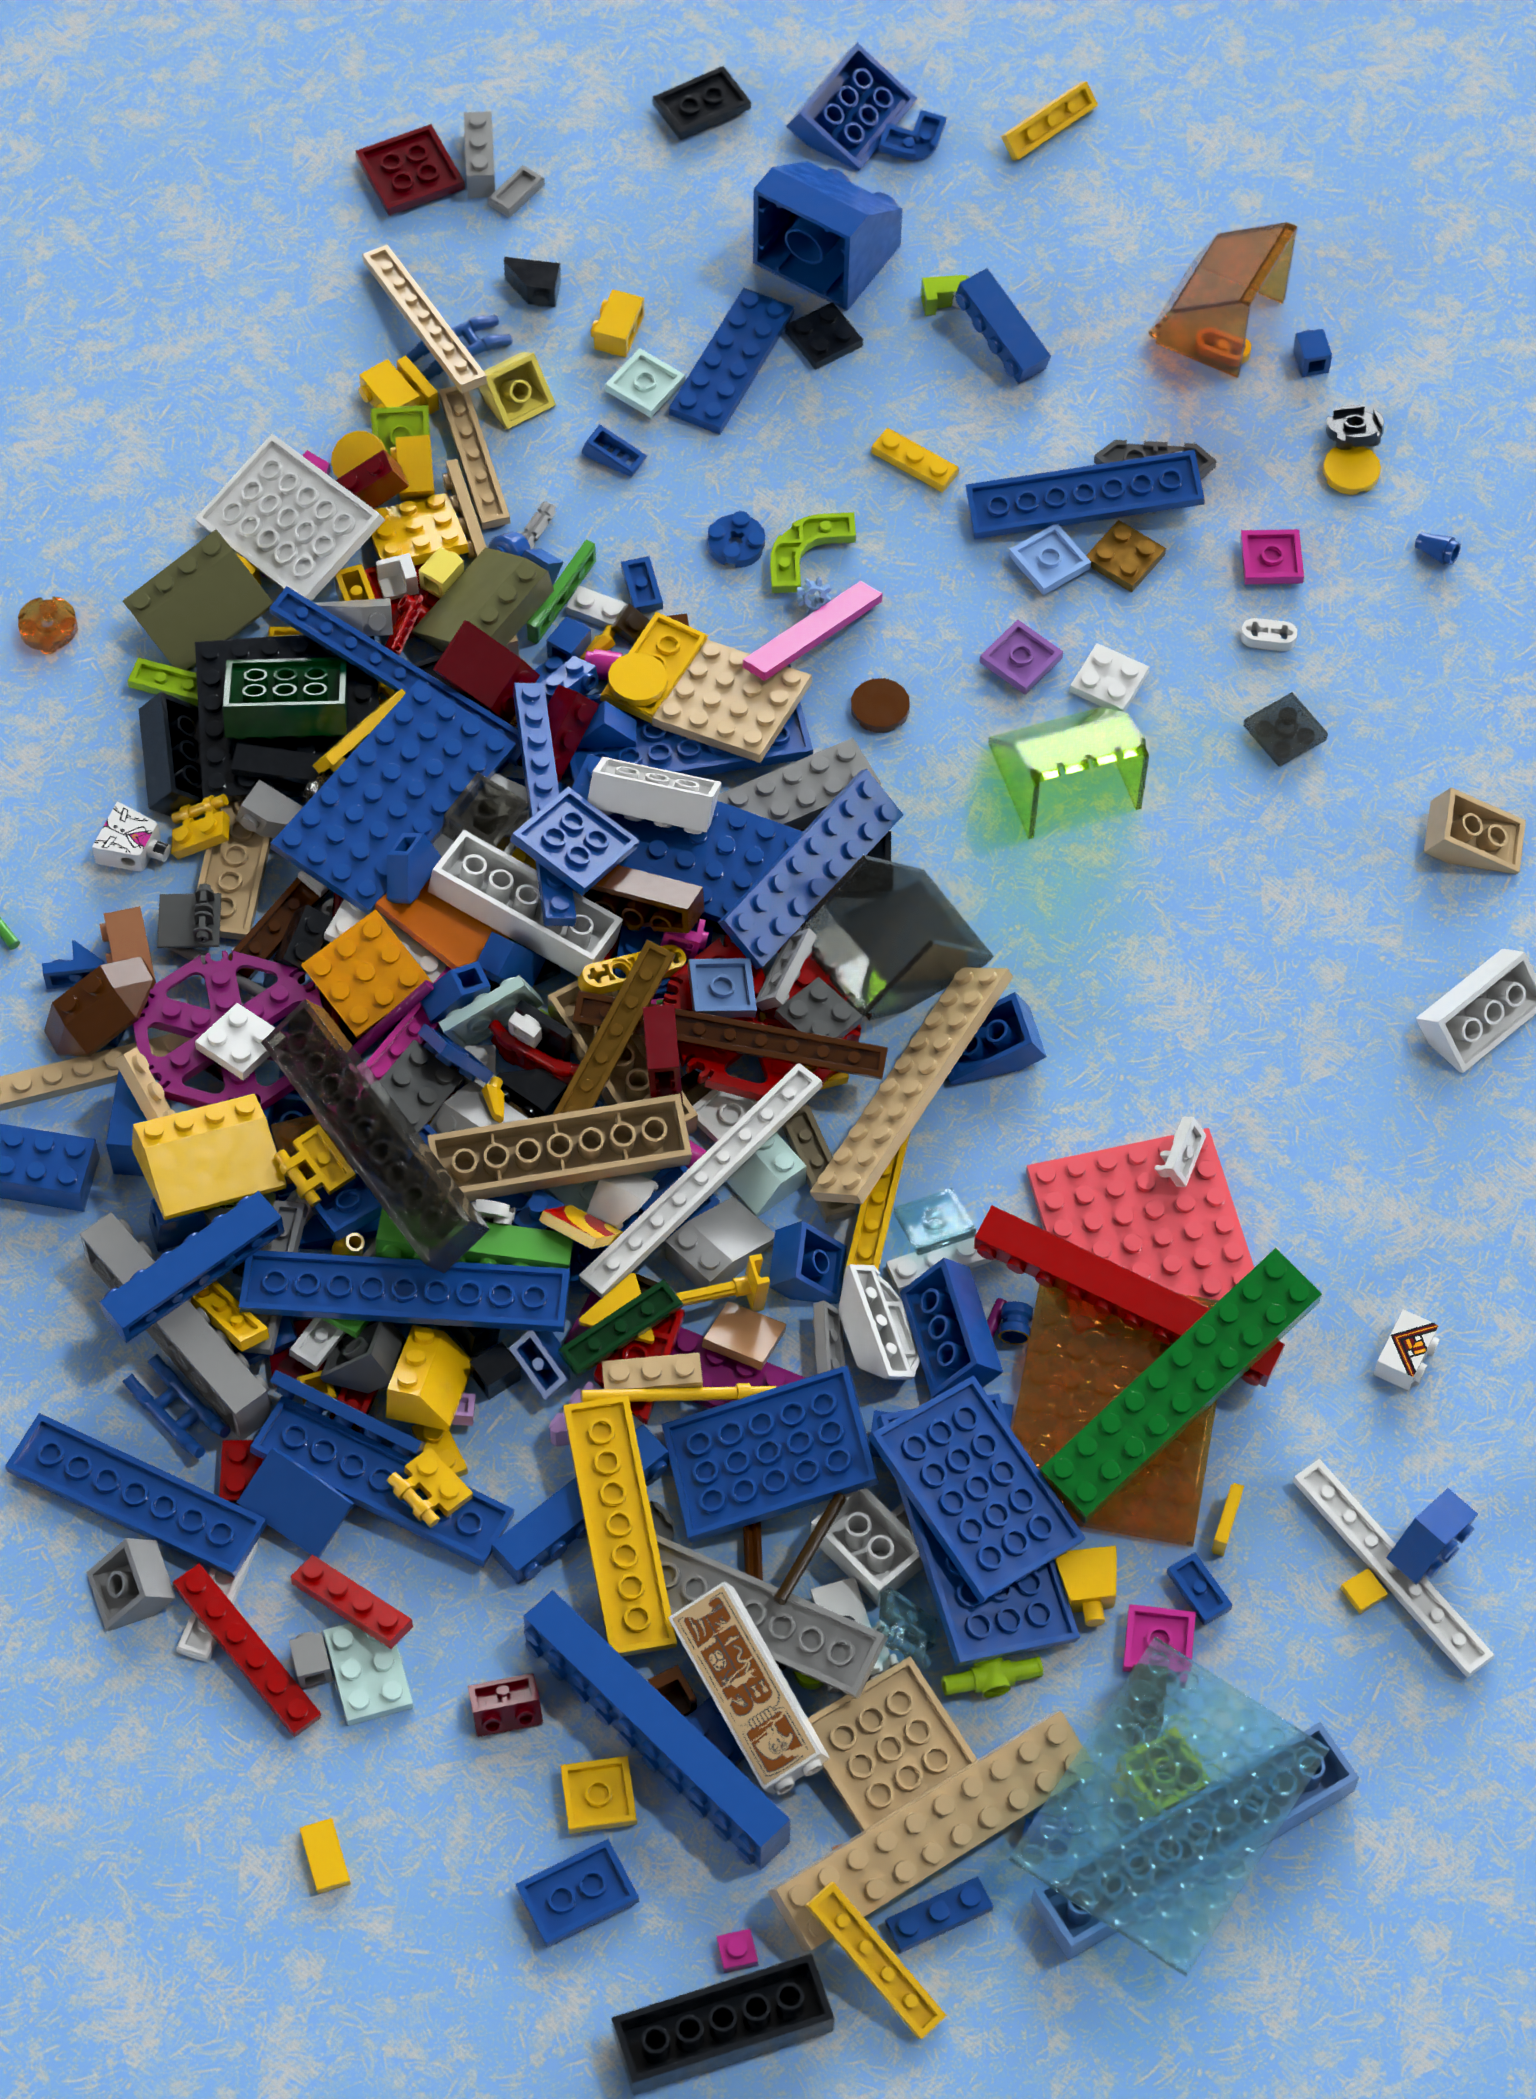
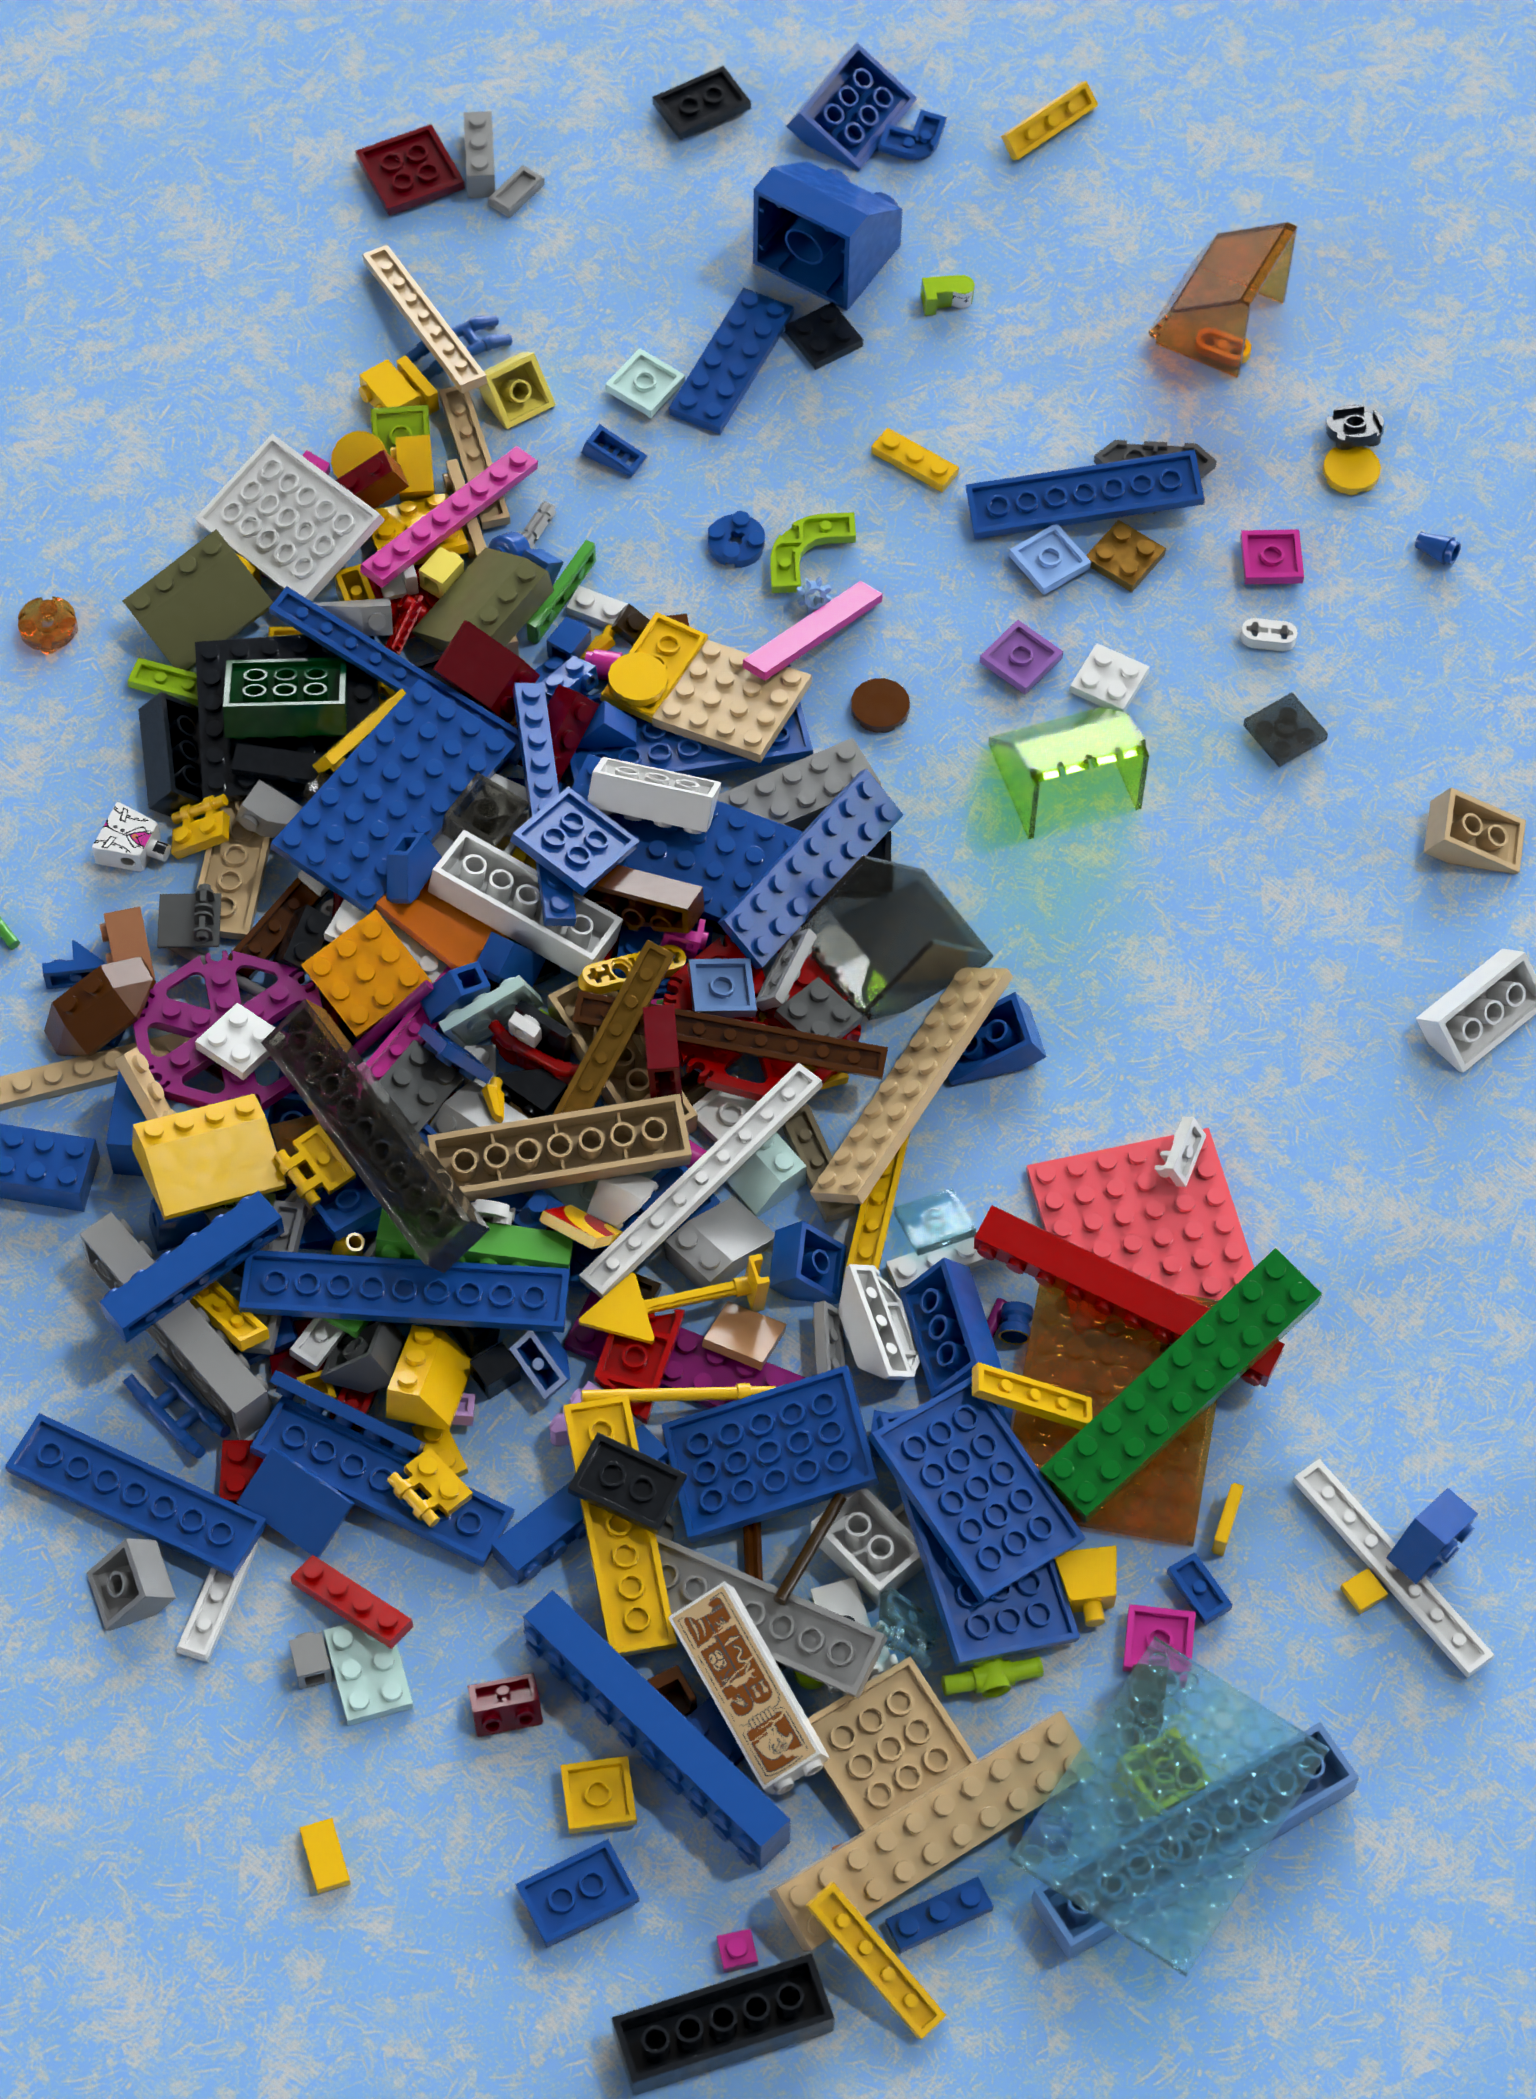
red plate [172,1563,321,1737] -> none
black slope [504,257,561,307] -> none
dark green tile [558,1279,683,1378] -> none
yellow brick [591,289,645,358] -> none
tan plate [602,1353,703,1389] -> none
blue plate [621,556,663,613] -> none
blue brick [955,268,1051,384] -> none
blue brick [1293,329,1332,377] -> none
white brick [1373,1309,1440,1391] -> none
none -> dark pink plate [360,446,538,588]
none -> black plate [568,1432,687,1535]
none -> yellow plate [972,1362,1092,1430]

